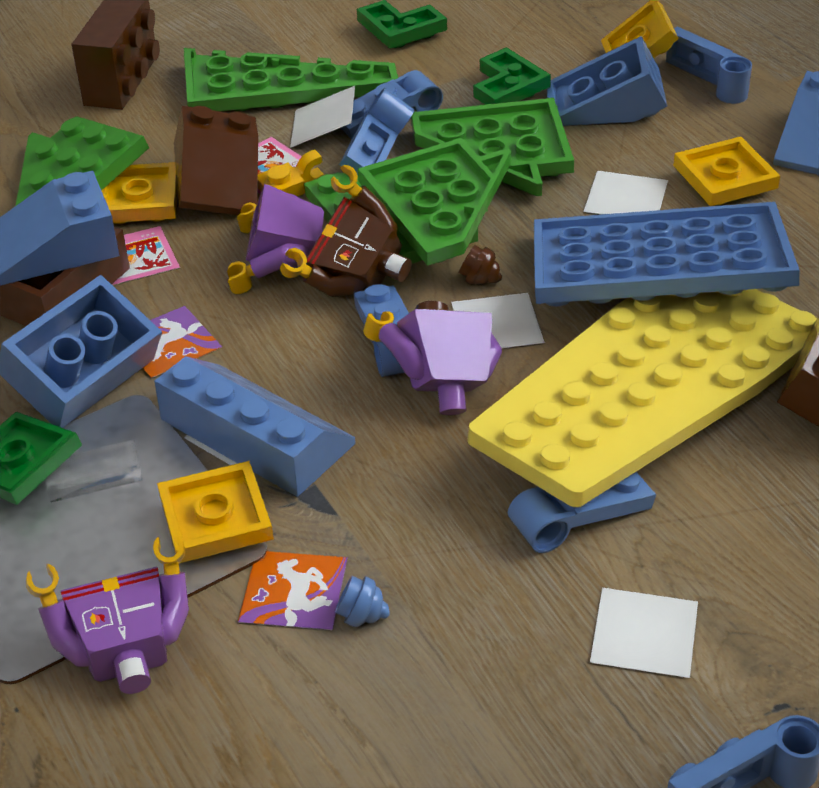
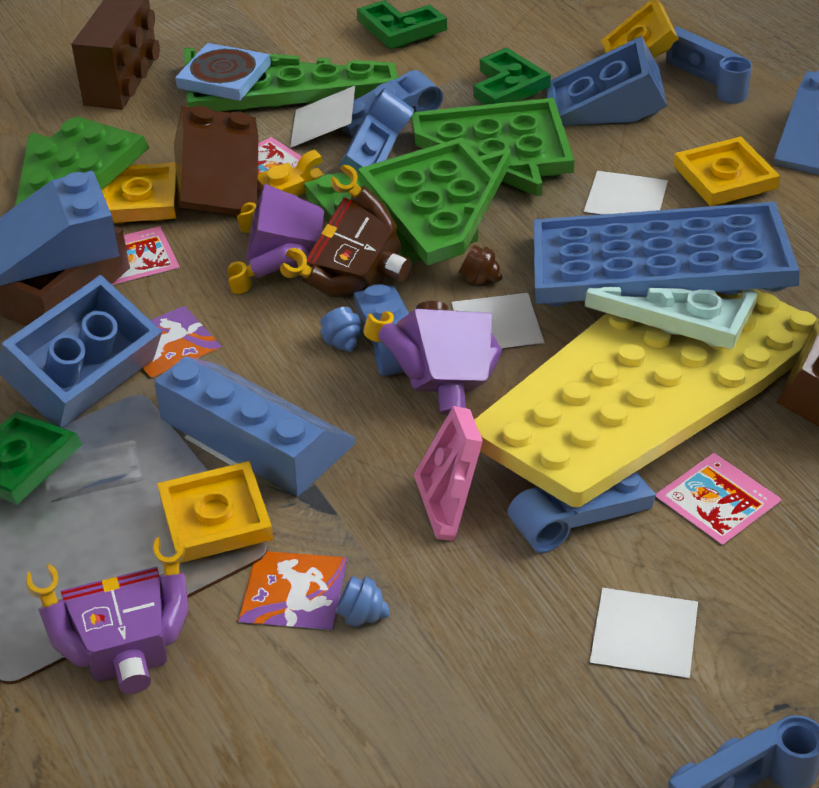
none -> tile [175,43,271,101]
none -> medium blue plate [320,307,362,352]
none -> bright pink wing [414,406,483,541]
none -> light aqua wing [585,287,758,350]
none -> sticker [656,453,783,545]

